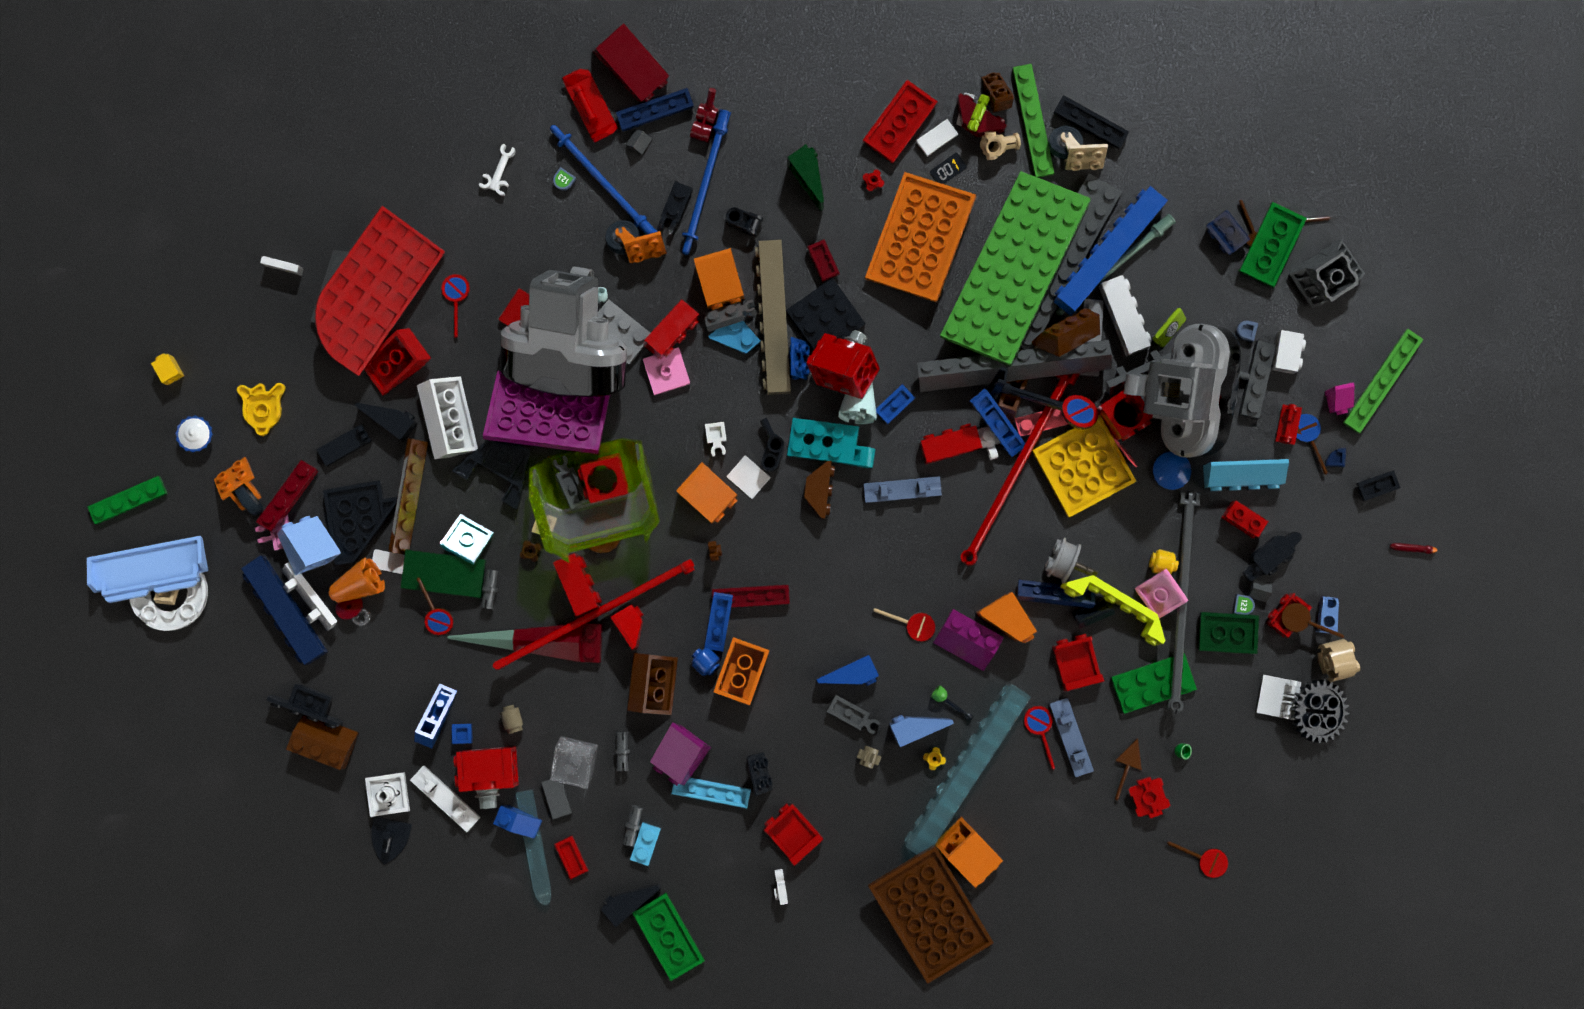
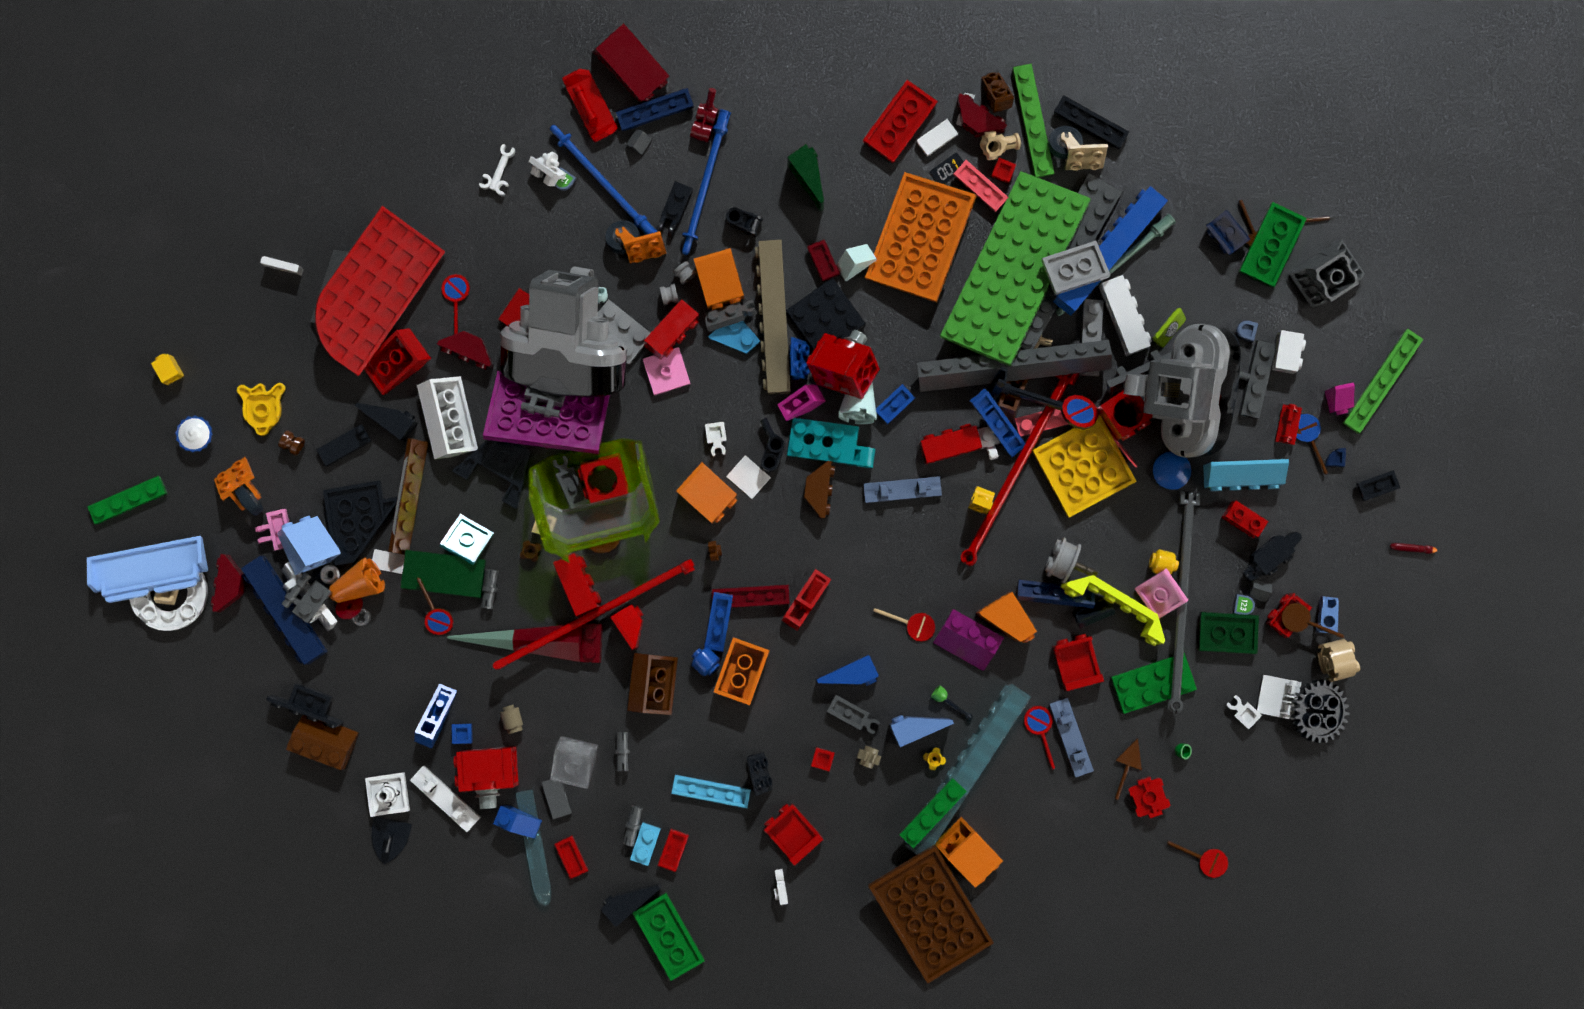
dark red plate [256,460,319,534] -> none
magenta slope [650,723,711,786] -> none
red plate [863,170,884,191] -> none
lime axle [967,94,990,132] -> none
reddish brown slope [1032,308,1100,357] -> none
none -> dark red slope [211,554,245,612]
none -> reddish brown wheel [278,430,305,456]
none -> dark grey plate [282,573,332,623]
none -> white plate [320,565,340,584]
none -> dark red slope [437,331,493,370]
none -> dark grey plate [521,379,566,418]
none -> white hips [529,152,566,186]
none -> red plate [657,828,689,872]
none -> light grey wheel [660,284,679,306]
none -> light grey wheel [673,261,697,285]
none -> dark pink slope [777,385,825,421]
none -> red slope [781,569,832,631]
none -> red plate [811,747,835,771]
none -> light aqua slope [836,244,877,282]
none -> green plate [899,778,967,849]
none -> coral plate [953,160,1009,212]
none -> yellow plate [968,486,995,515]
none -> red plate [991,158,1016,184]
none -> light grey plate [1041,241,1110,295]
none -> white plate [1227,695,1262,729]

